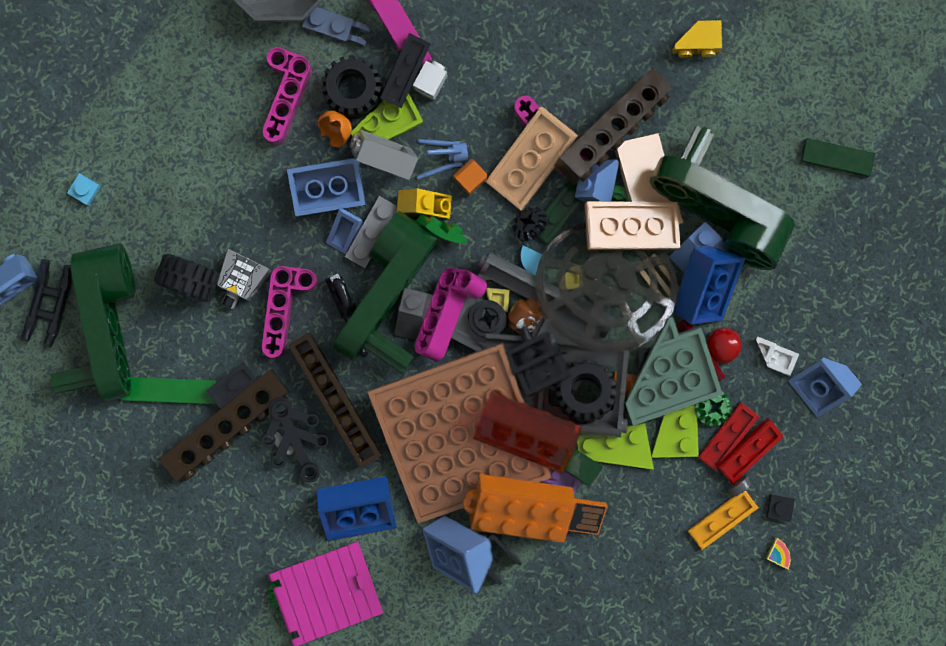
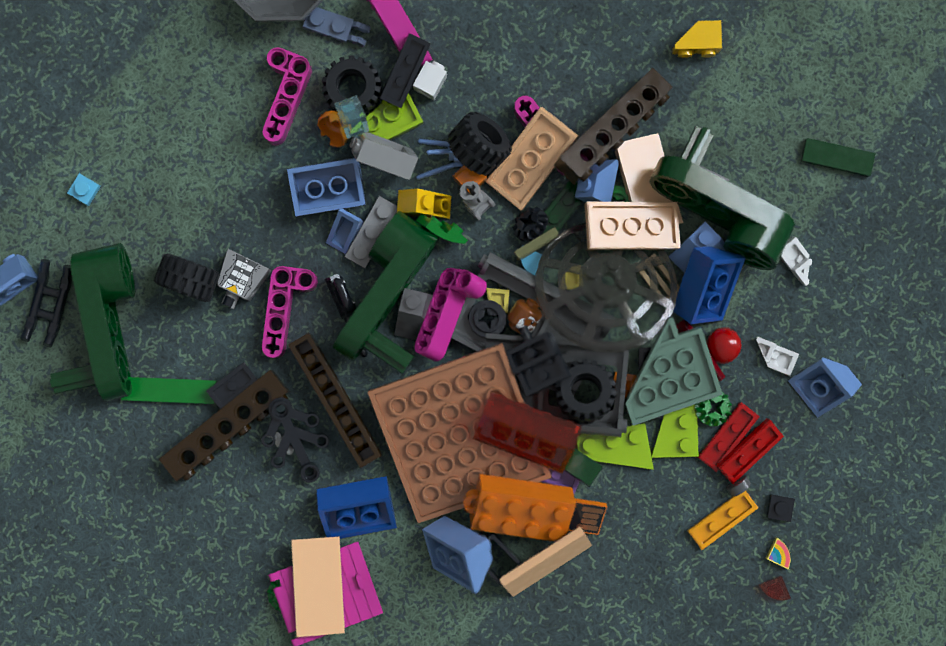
none -> light nougat tile [291,536,345,637]
none -> clear light blue brick [334,96,369,139]
none -> black tyre [447,112,512,176]
none -> light grey connector [460,181,496,221]
none -> light nougat tile [499,527,592,597]
none -> olive tile [514,227,559,261]
none -> clear red tile [759,576,791,600]
none -> white slope [780,236,812,286]

